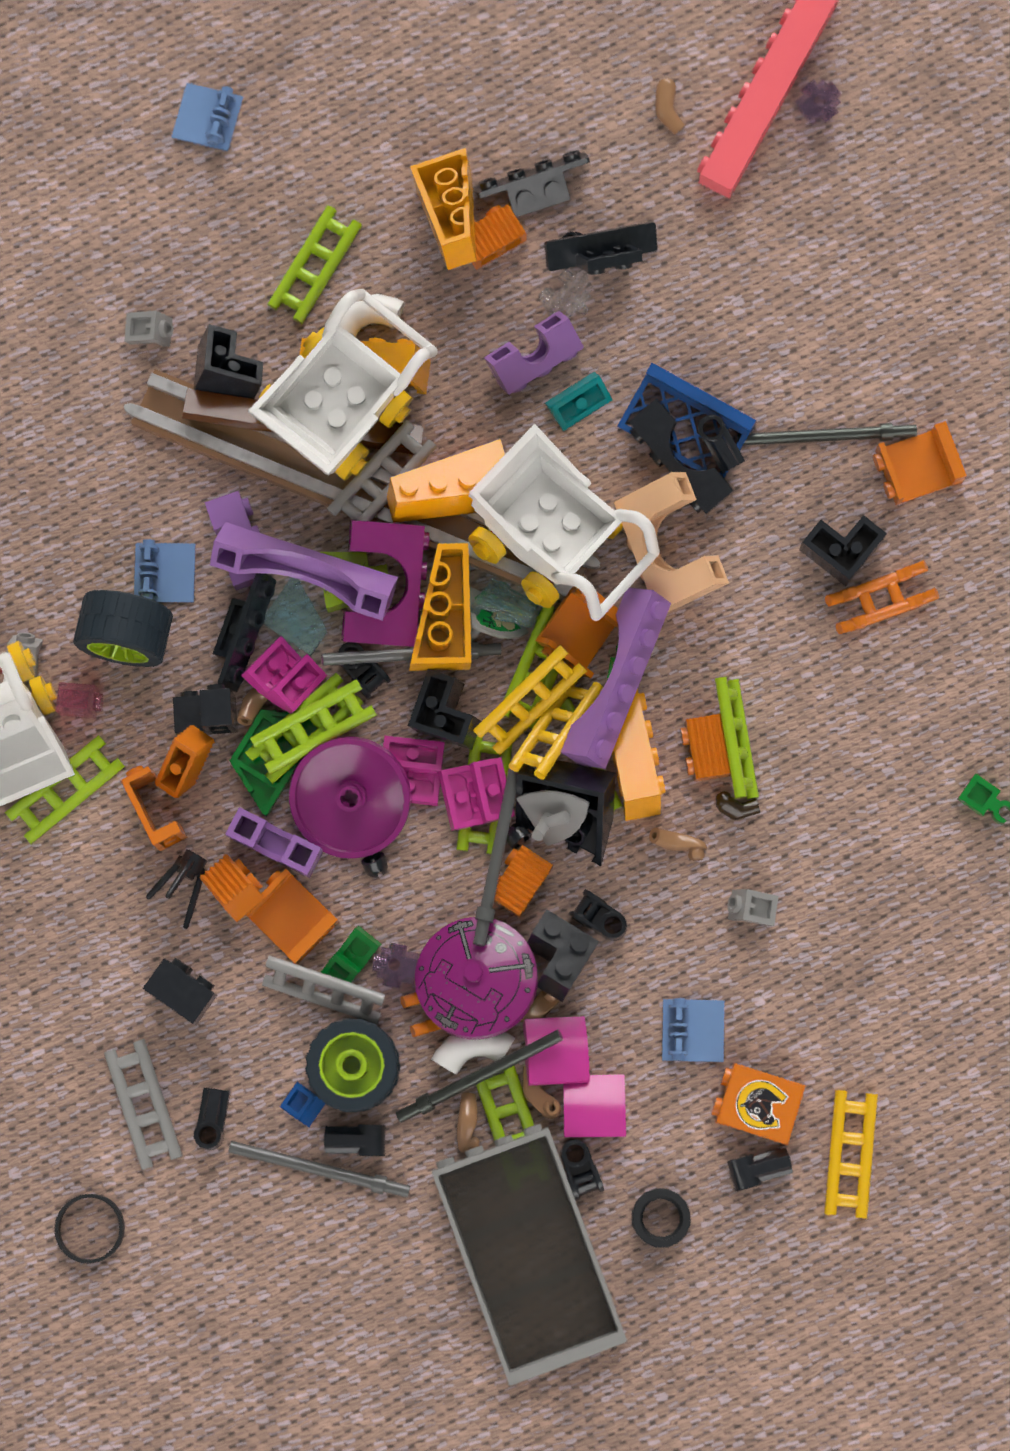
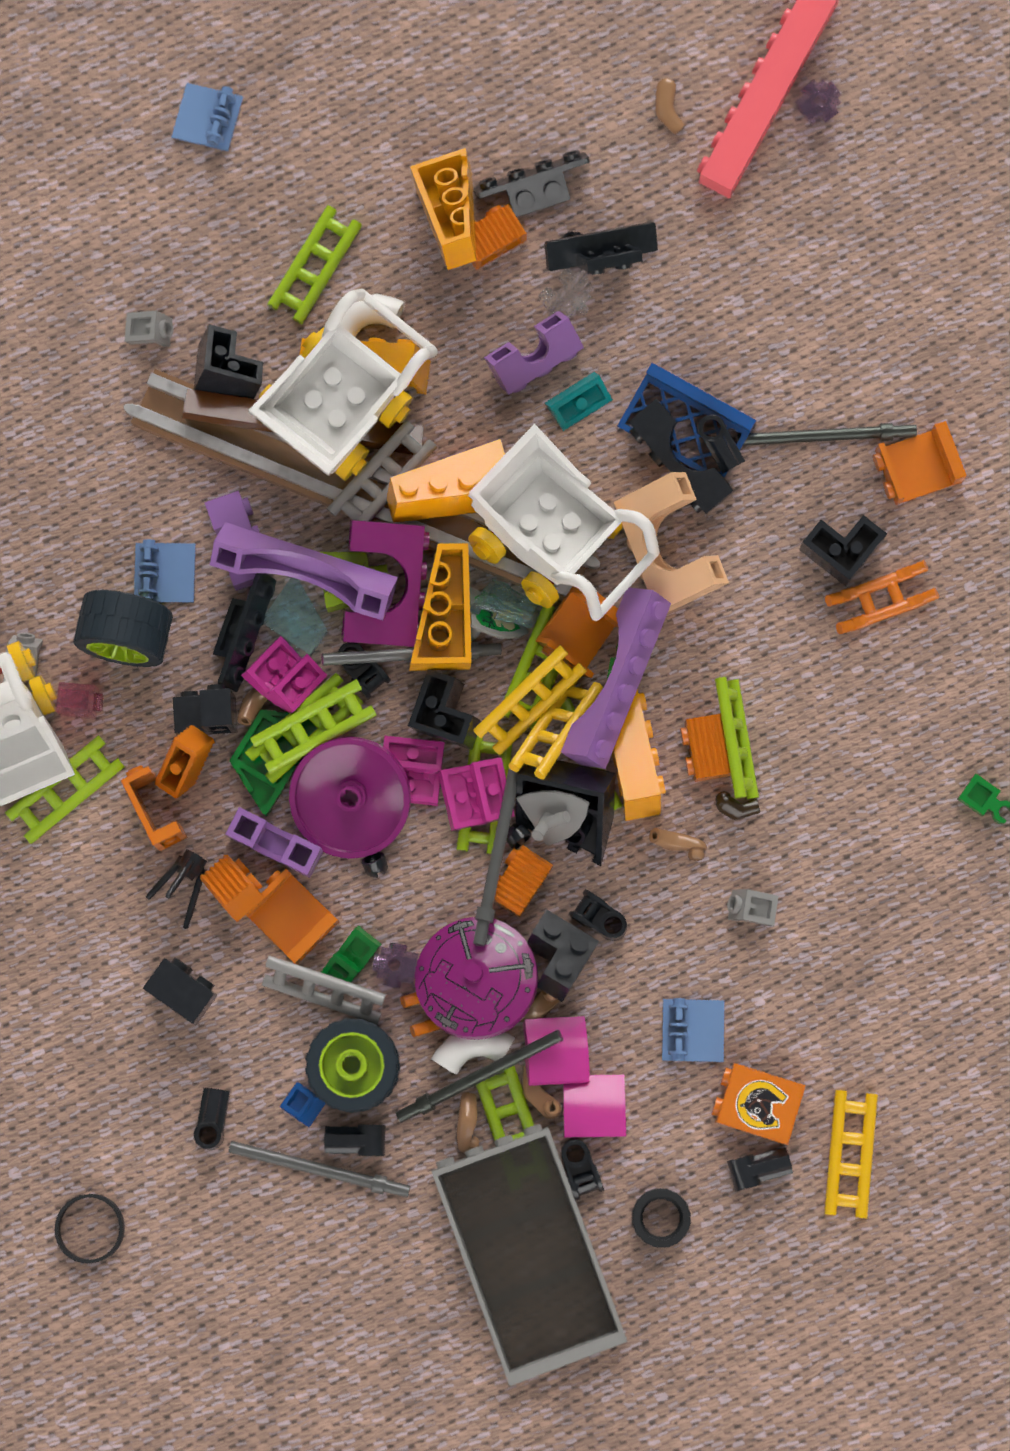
light grey bar [104,1039,183,1170] -> none

